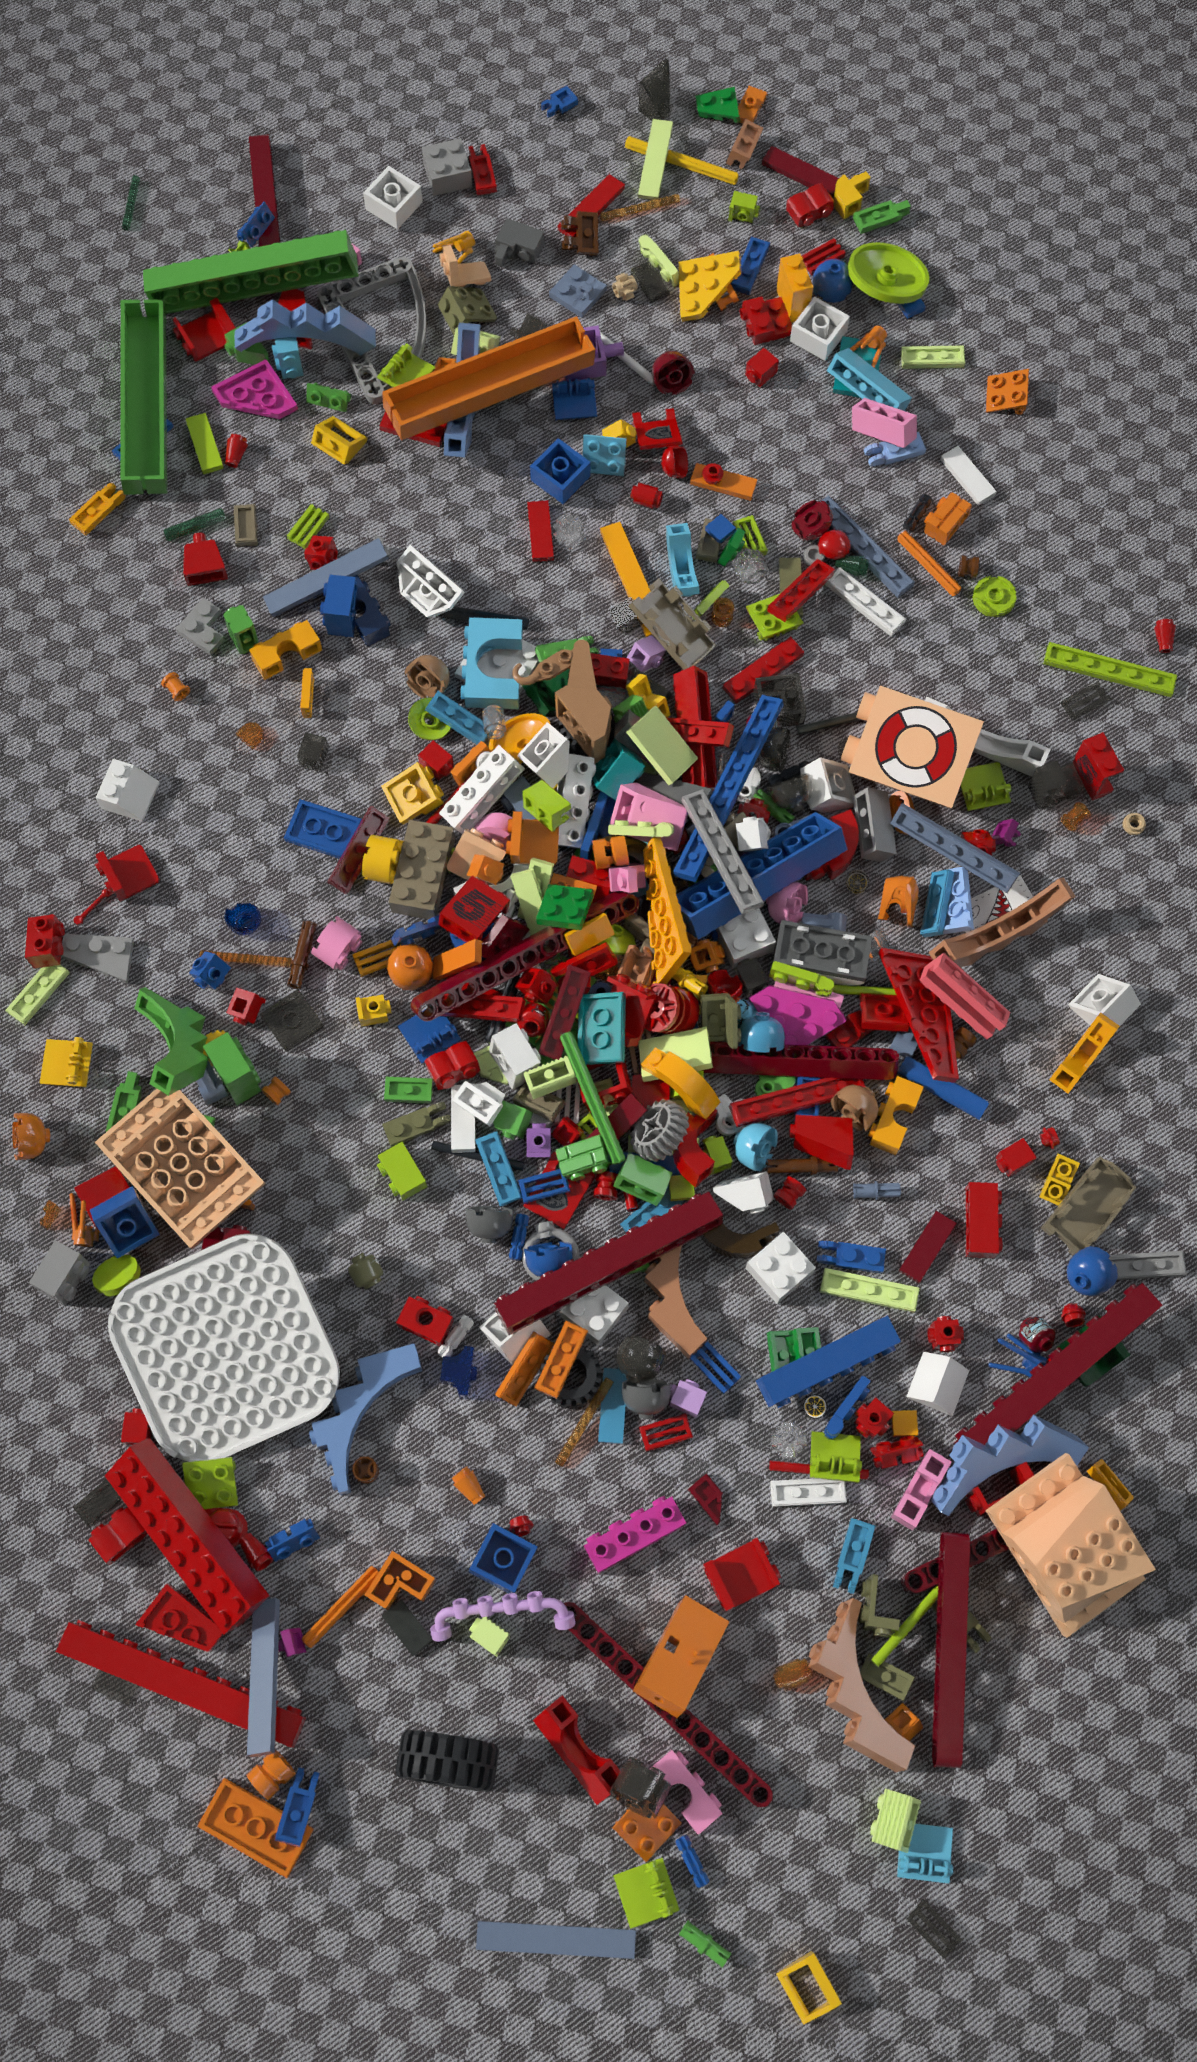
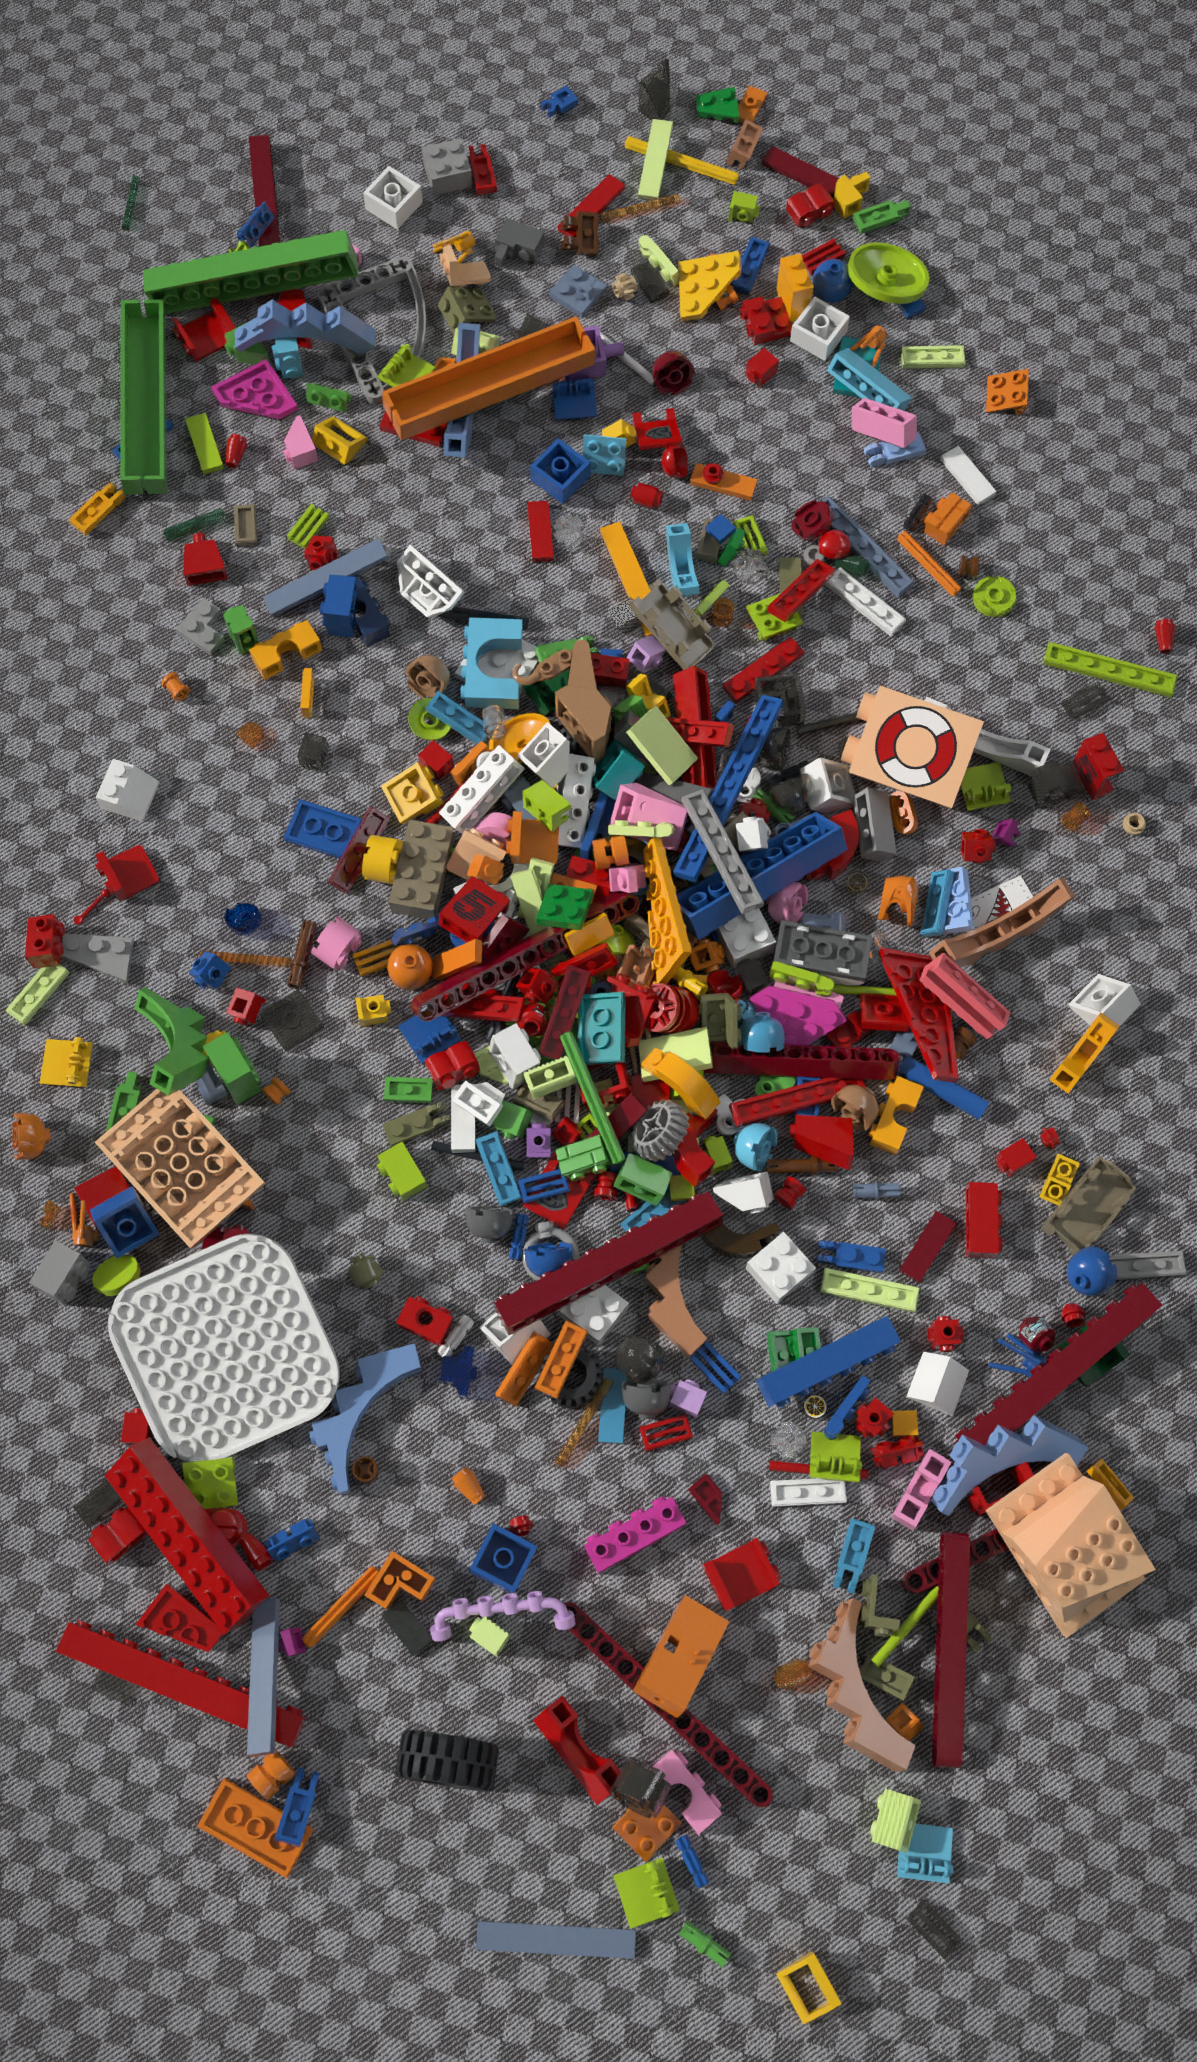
sand blue tile [890,803,1020,894] -> none
none -> bright pink slope [283,415,318,469]

